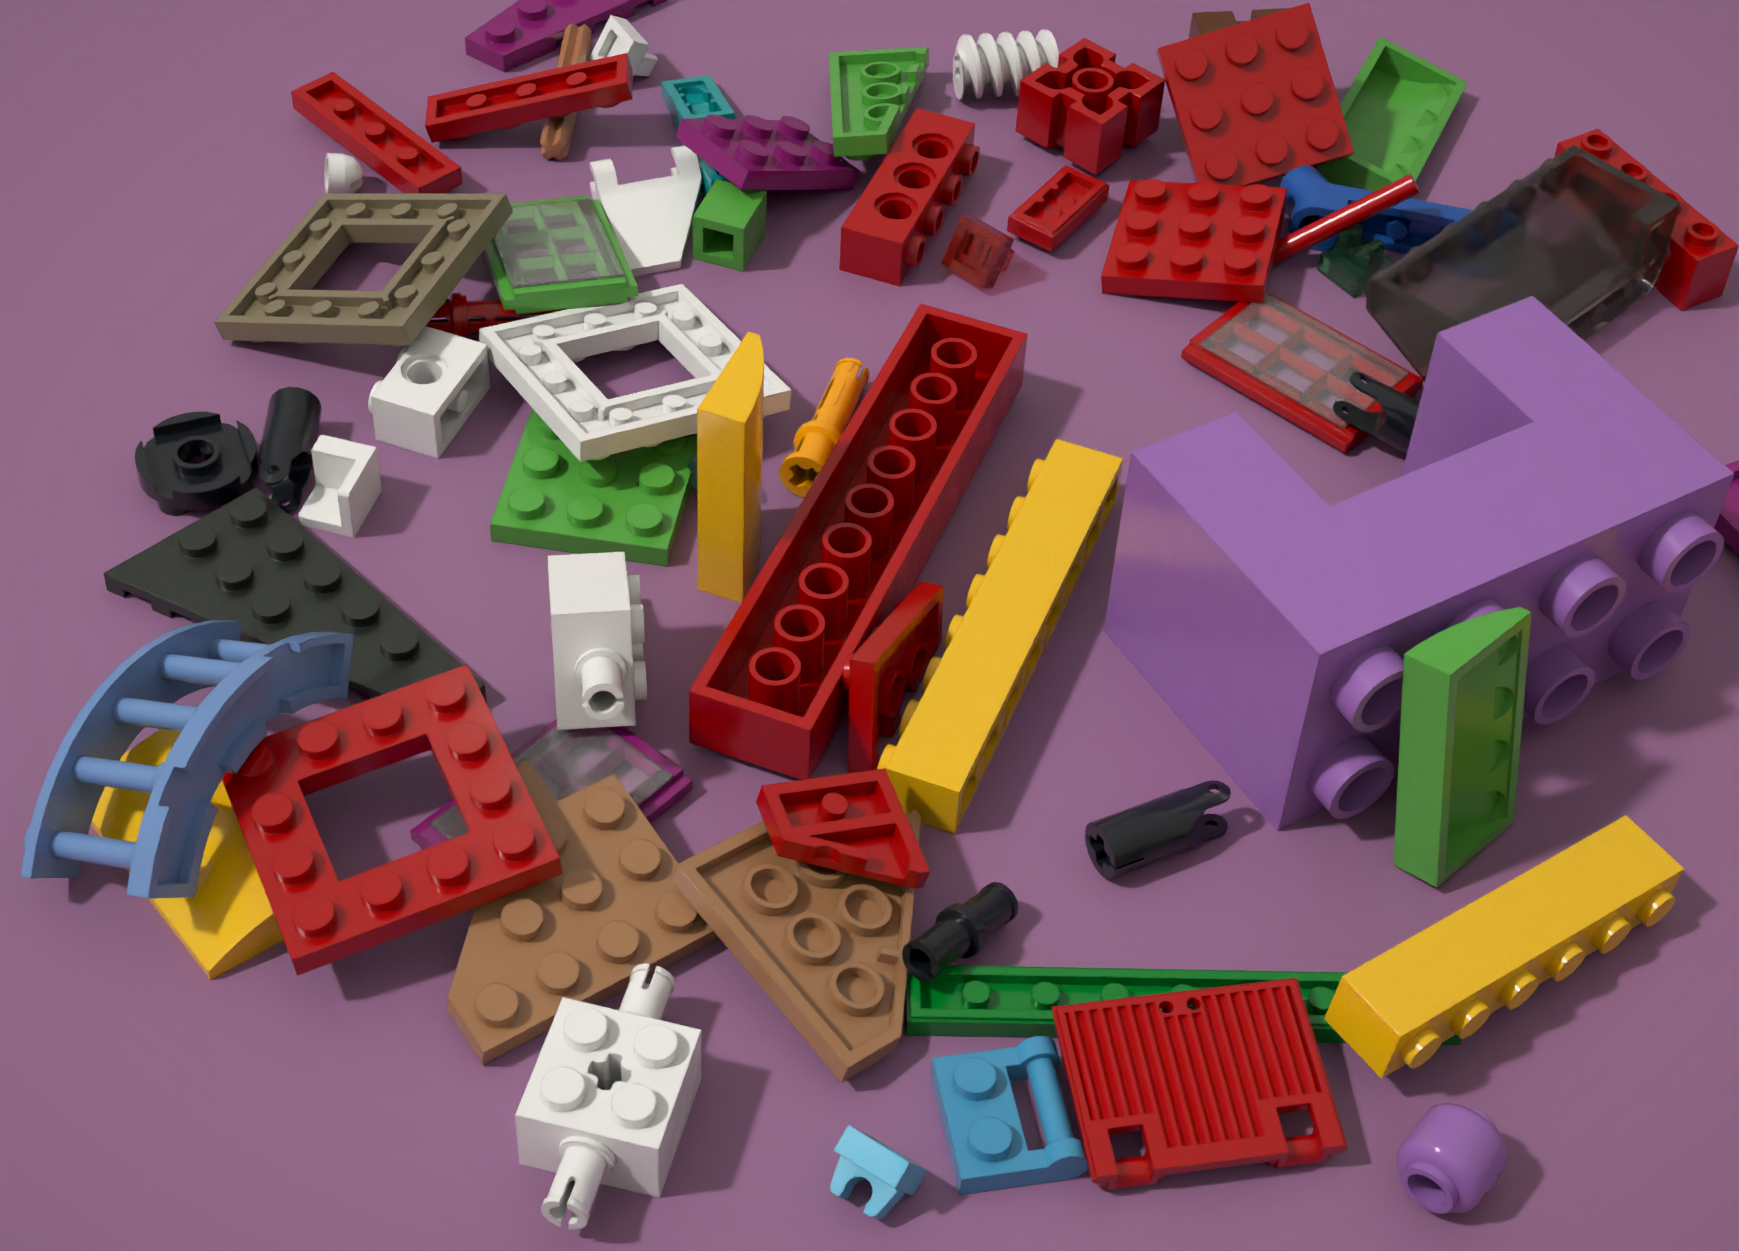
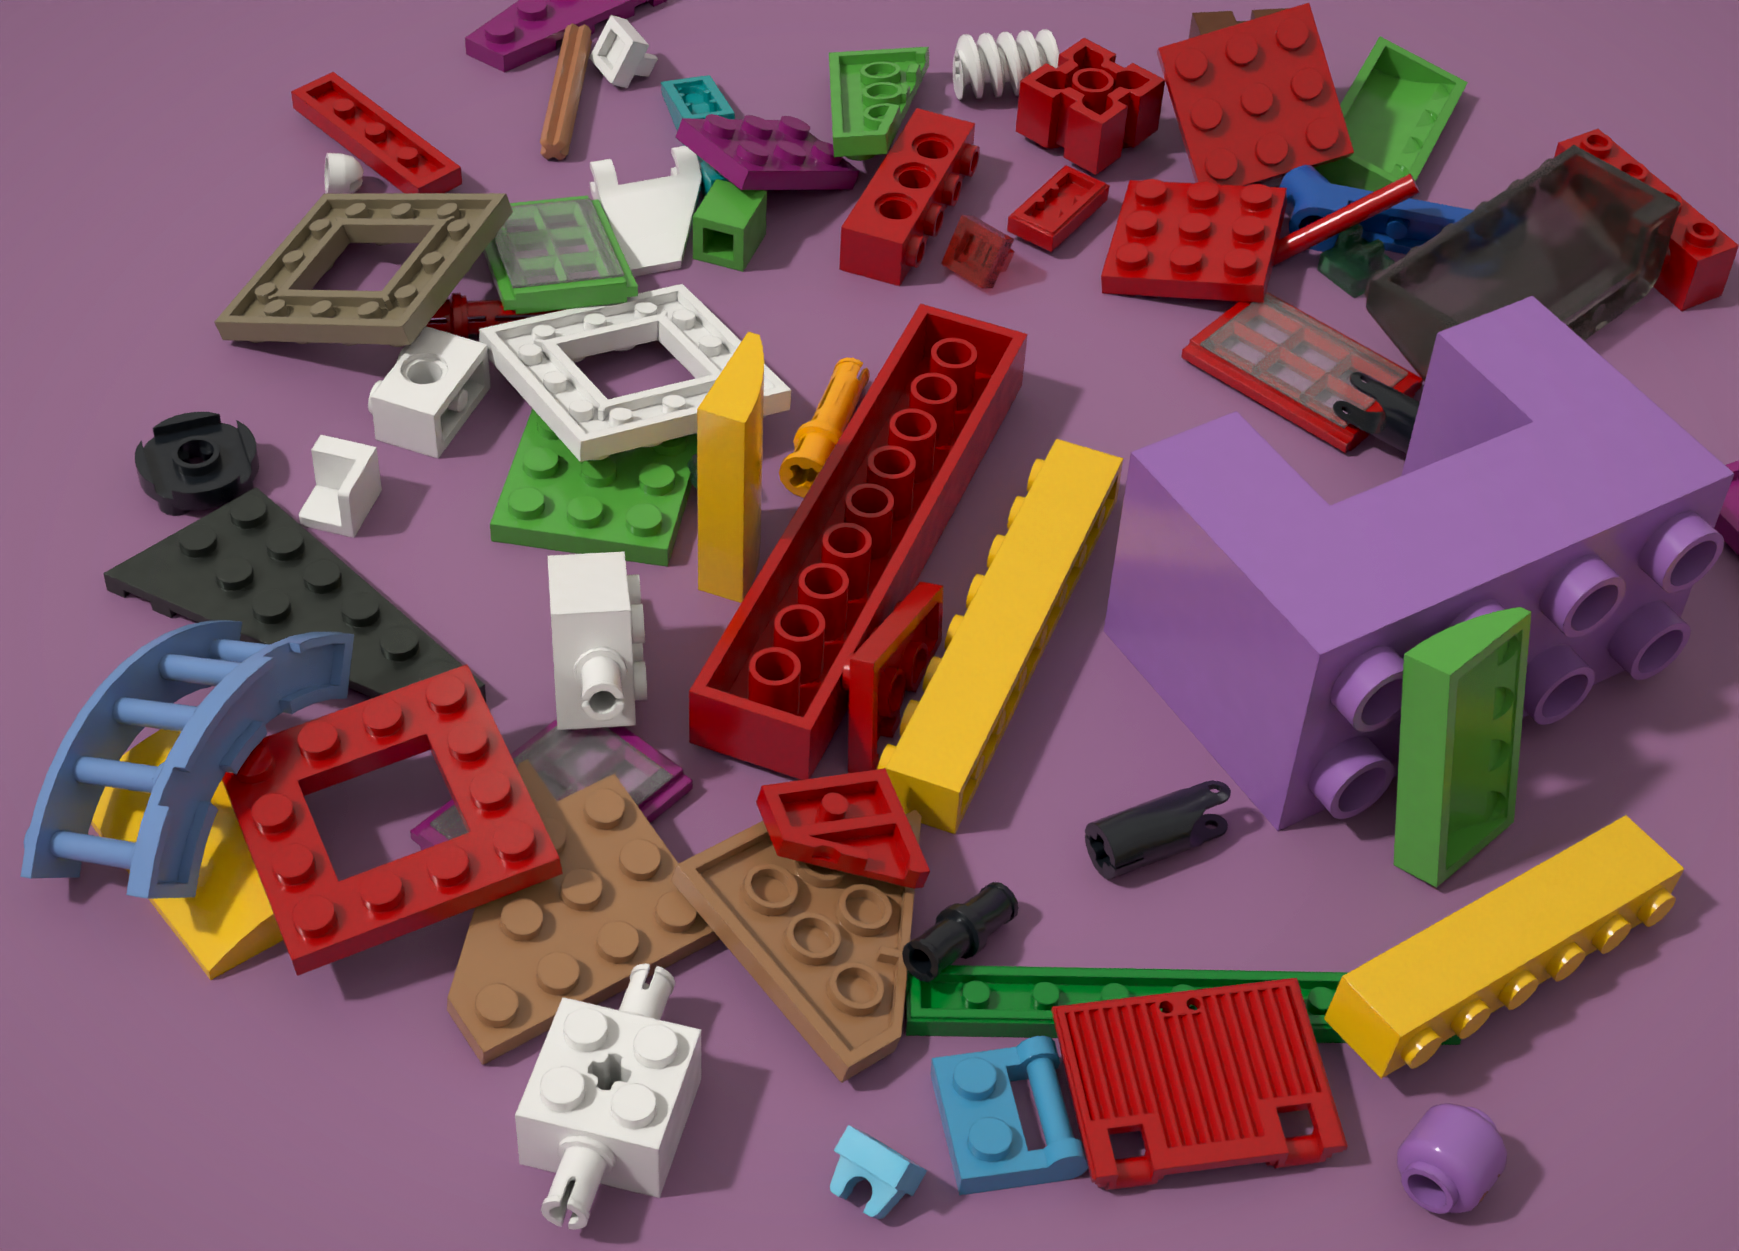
black piece [258,387,322,513] -> none
red plate [425,53,633,143] -> none

